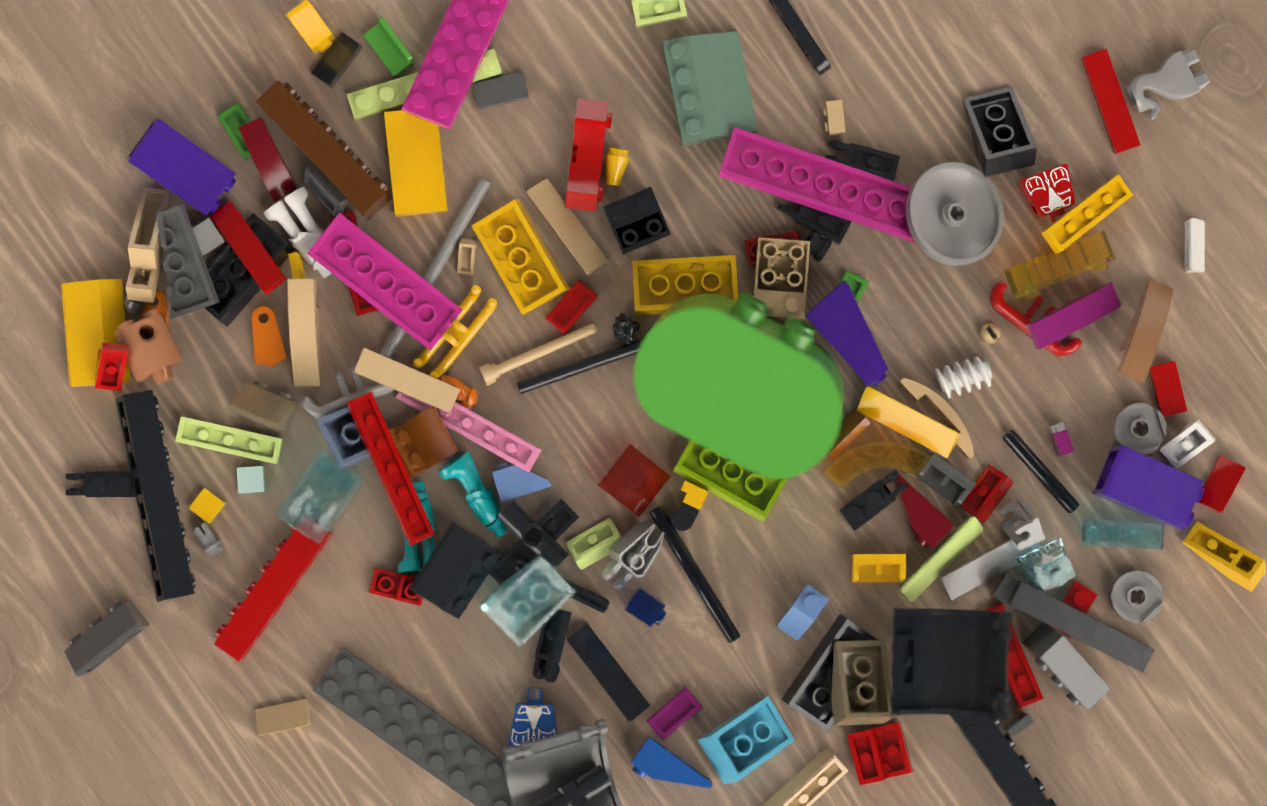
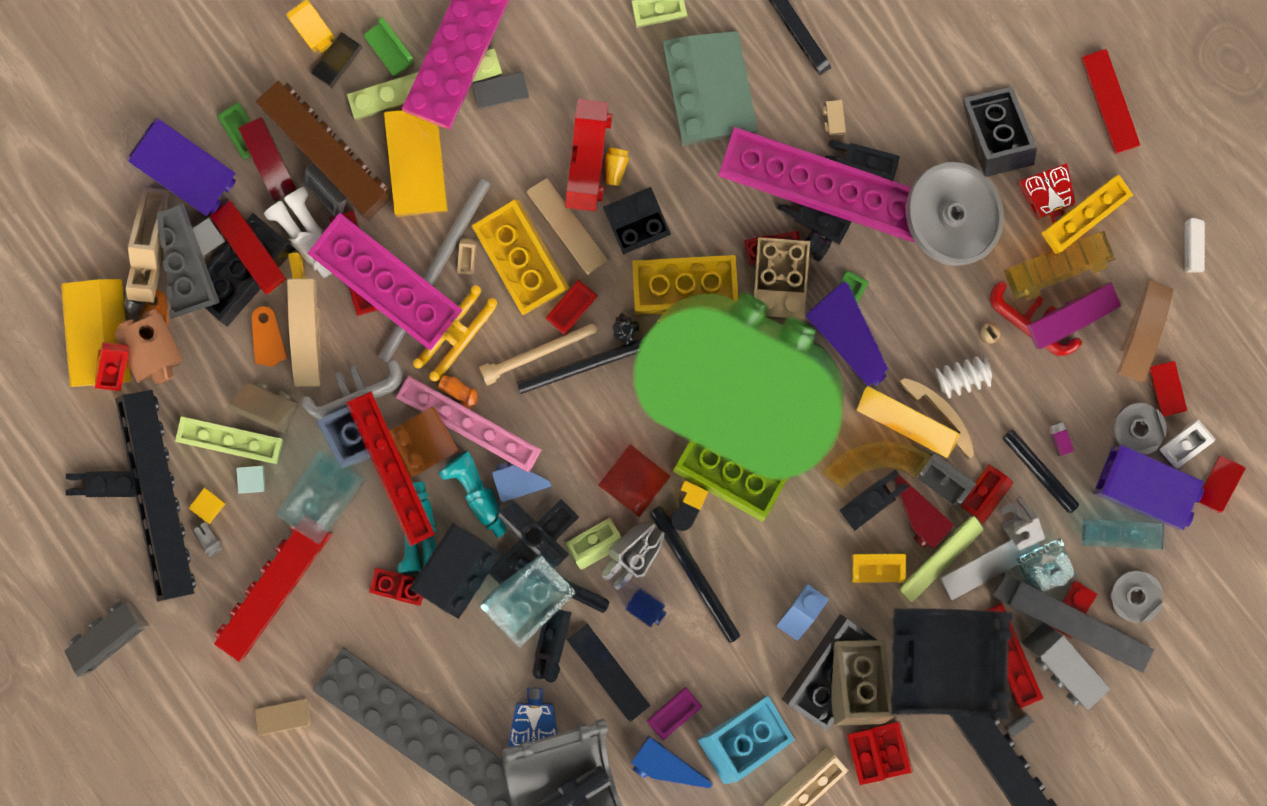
tan tile [353,348,460,413] -> none
dark orange tile [827,409,870,459] -> none
light grey hips [1126,49,1210,120] -> none
yellow slope [1183,521,1266,592] -> none

